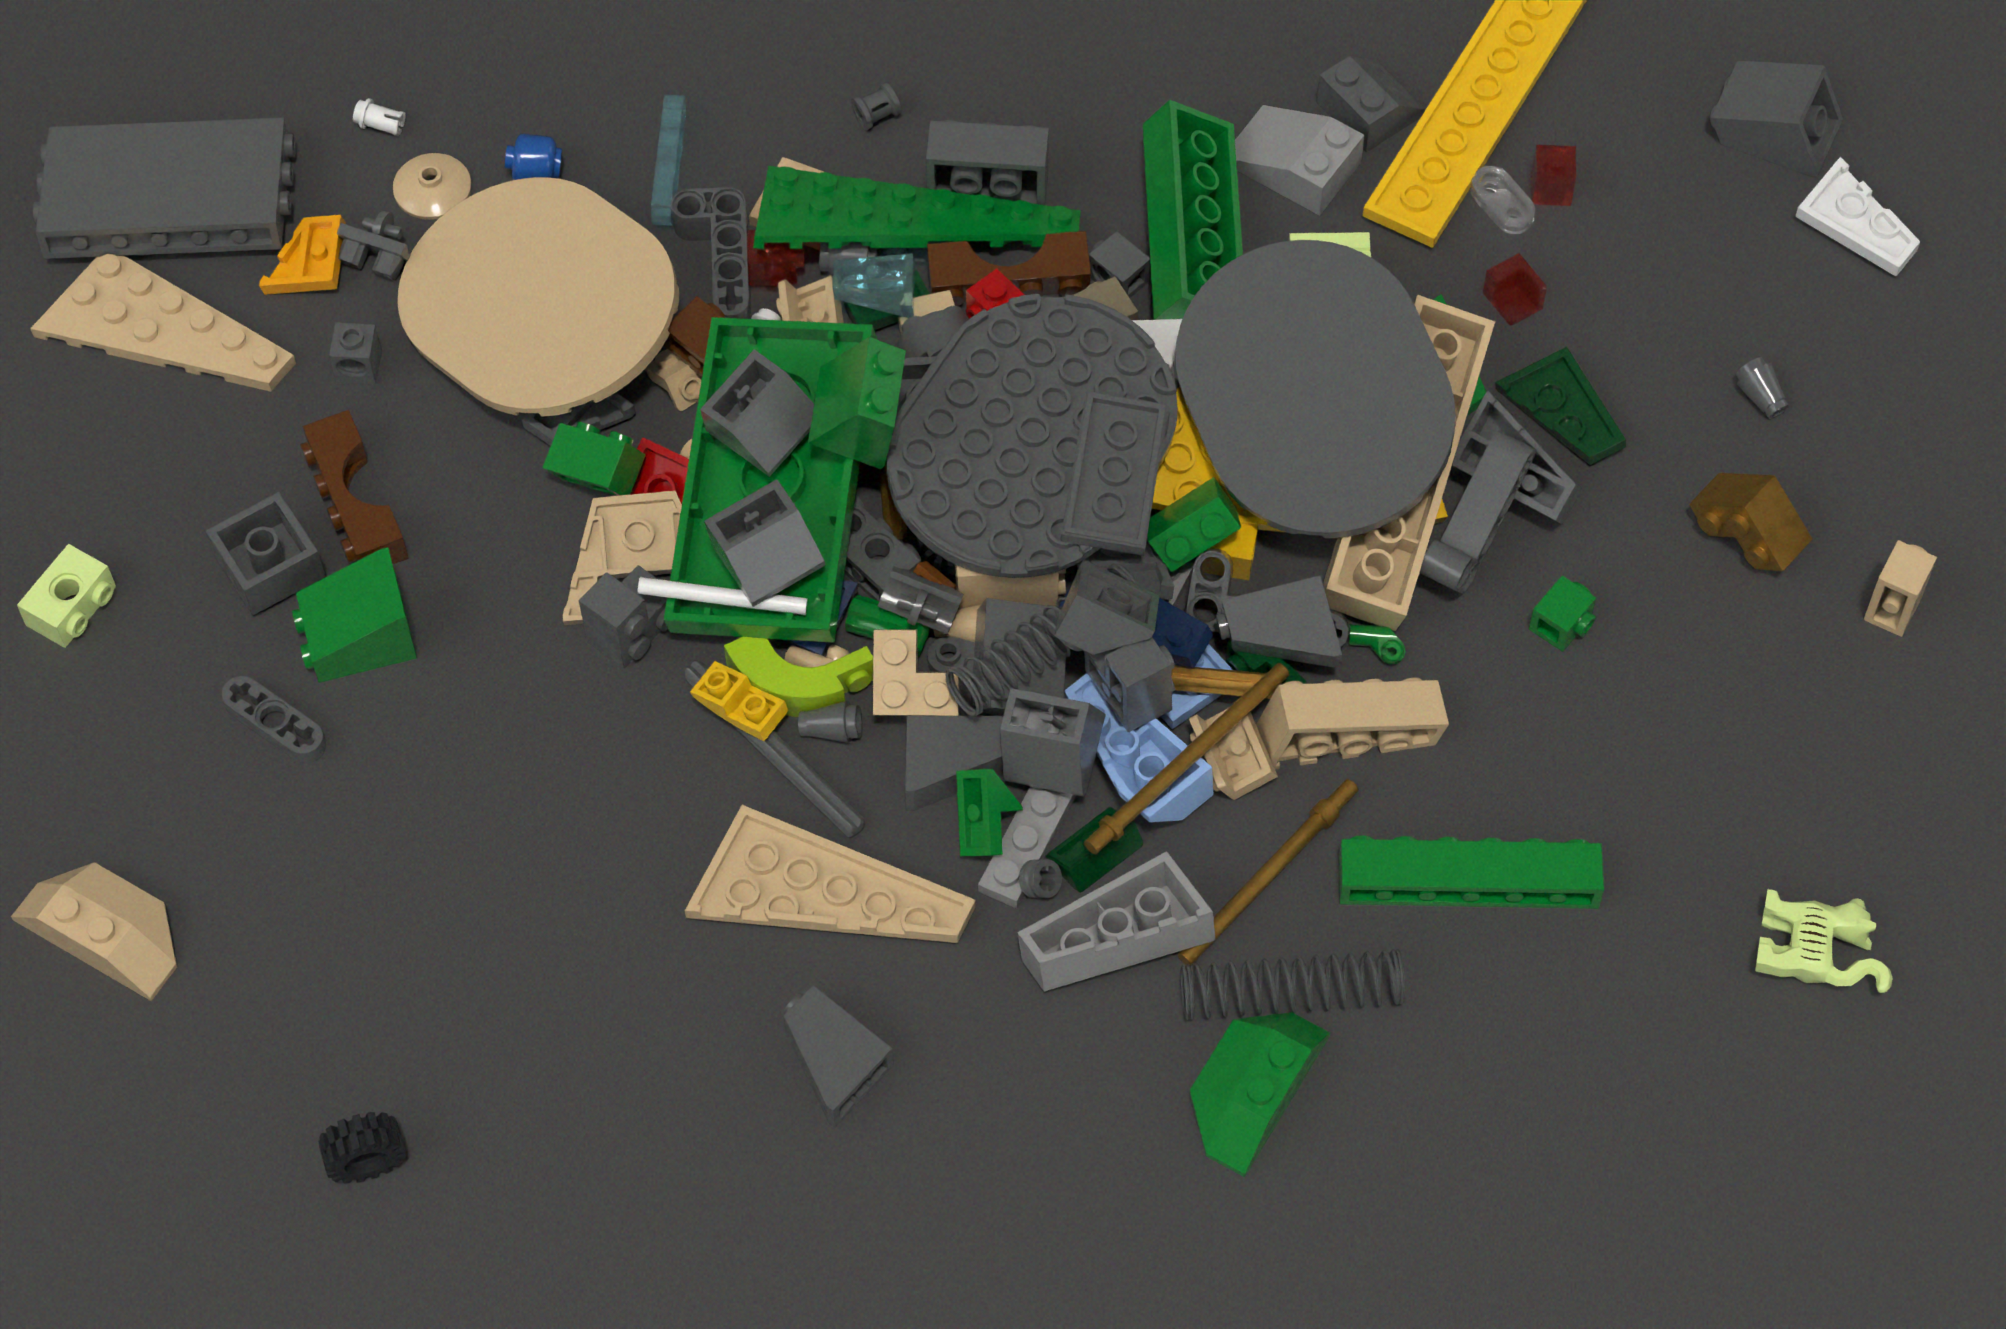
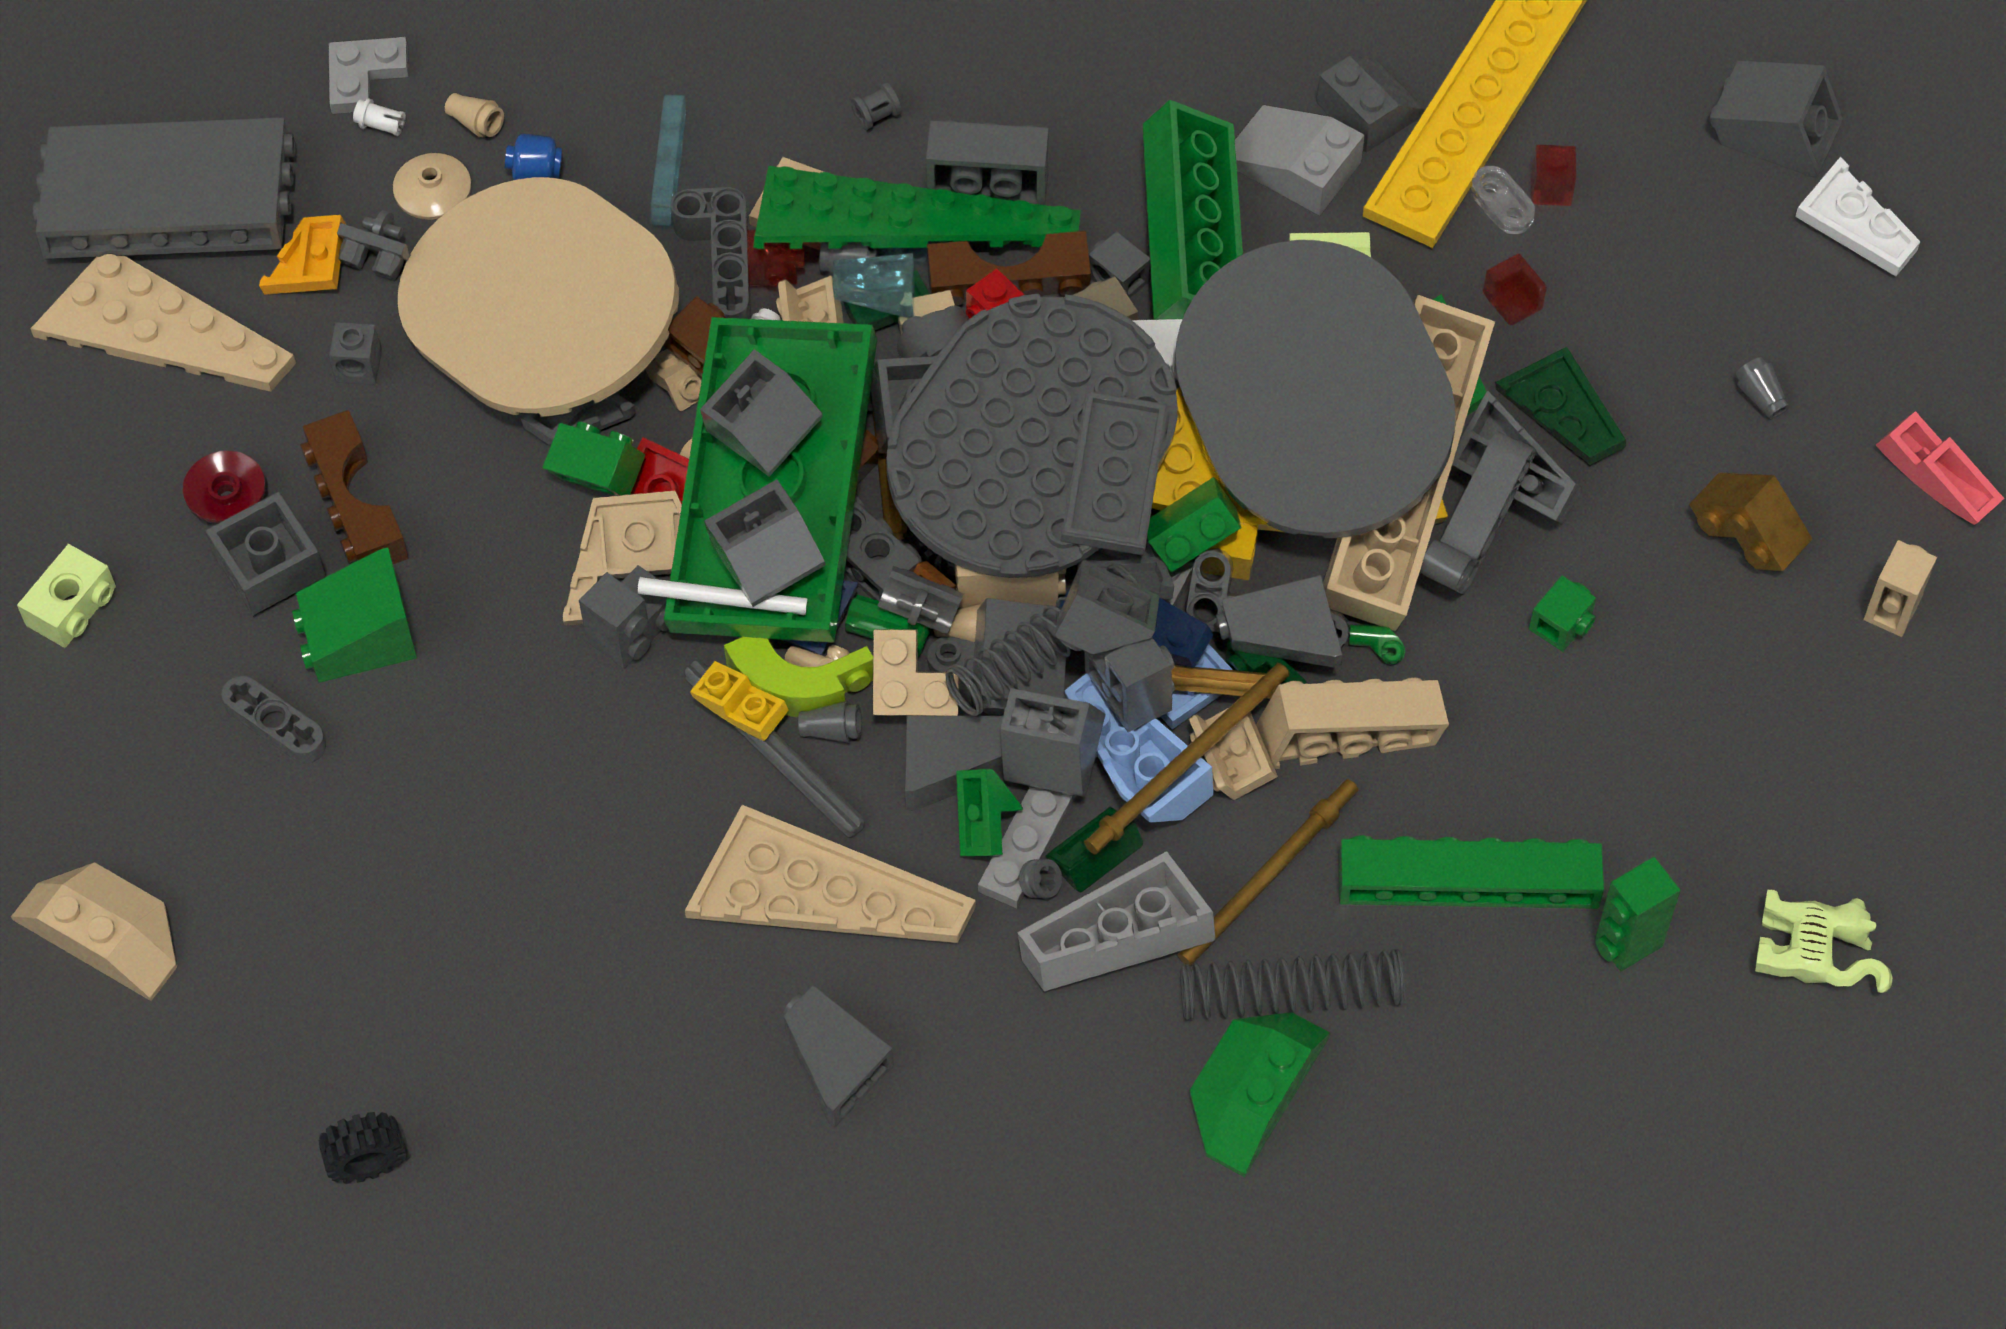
green slope [808,337,906,469] -> none
none -> dark red dish [183,451,266,523]
none -> light grey plate [329,37,408,114]
none -> tan cone [445,93,504,137]
none -> green brick [1595,857,1681,972]
none -> coral slope [1875,411,2005,525]

